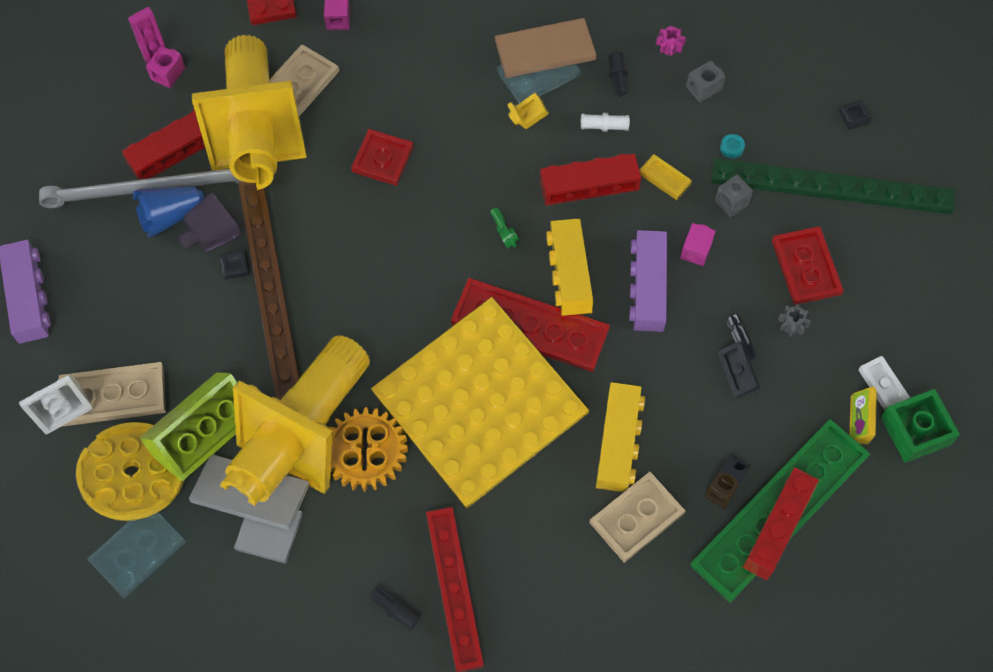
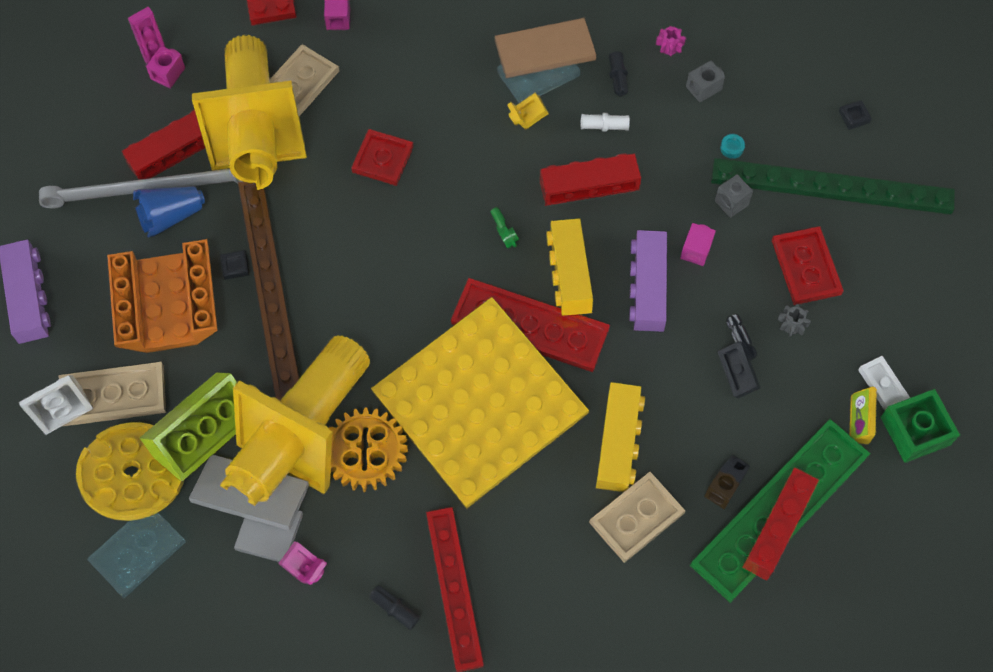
clear purple torso [178,192,242,252] -> none
yellow tile [639,154,692,200] -> none
none -> orange slope [107,239,218,353]
none -> dark pink bracket [278,542,327,585]

